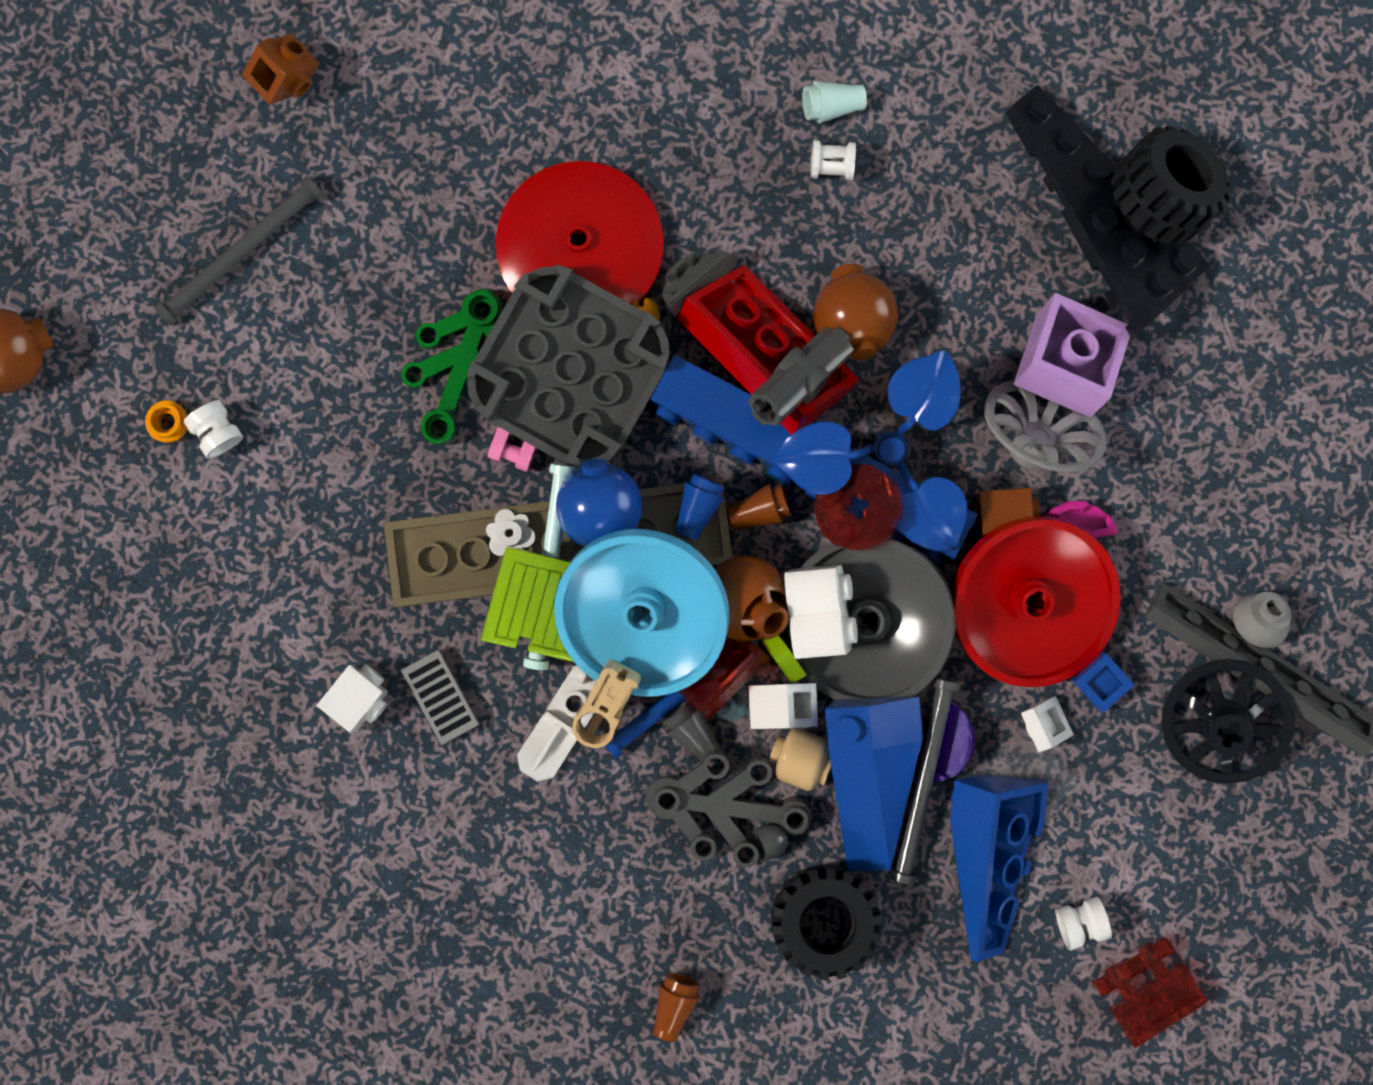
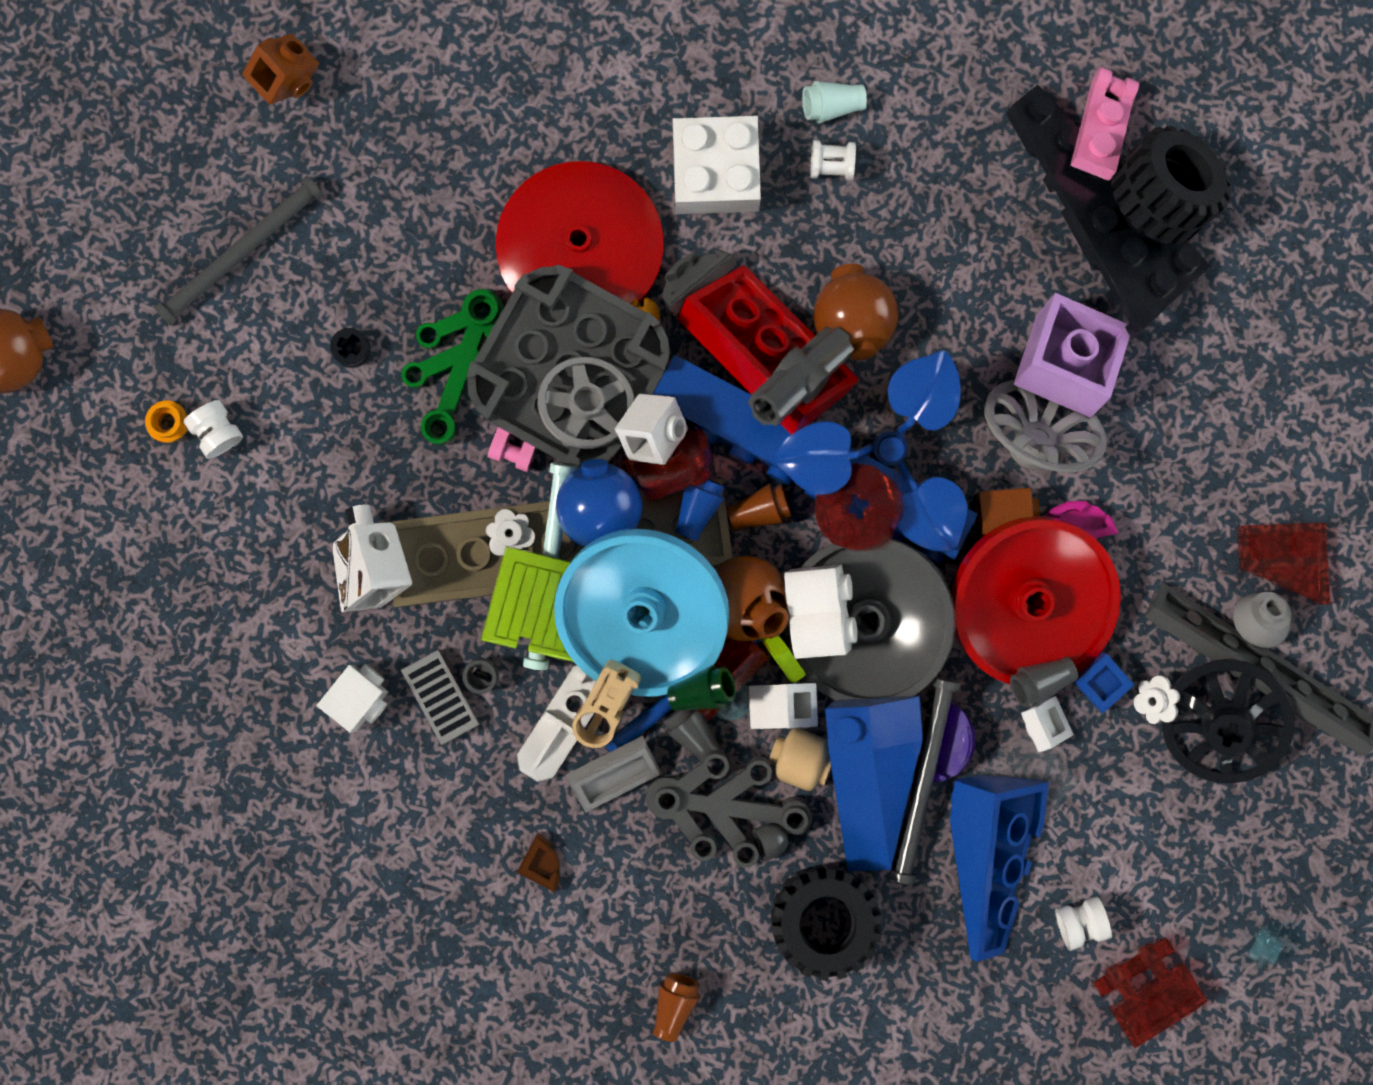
none -> black bush [330,328,371,368]
none -> white torso [332,505,412,612]
none -> dark grey hinge [463,658,499,694]
none -> reddish brown tile [517,833,560,893]
none -> light grey wheel [537,357,635,449]
none -> light grey tile [566,736,662,812]
none -> white brick [615,394,688,465]
none -> clear red plate [625,426,713,500]
none -> dark green cone [667,665,736,711]
none -> white brick [673,116,761,214]
none -> dark grey cone [1010,657,1078,707]
none -> bright pink plate [1070,67,1139,181]
none -> white plant [1134,675,1180,724]
none -> clear red wing [1237,523,1331,605]
none -> clear light blue plate [1247,926,1285,969]

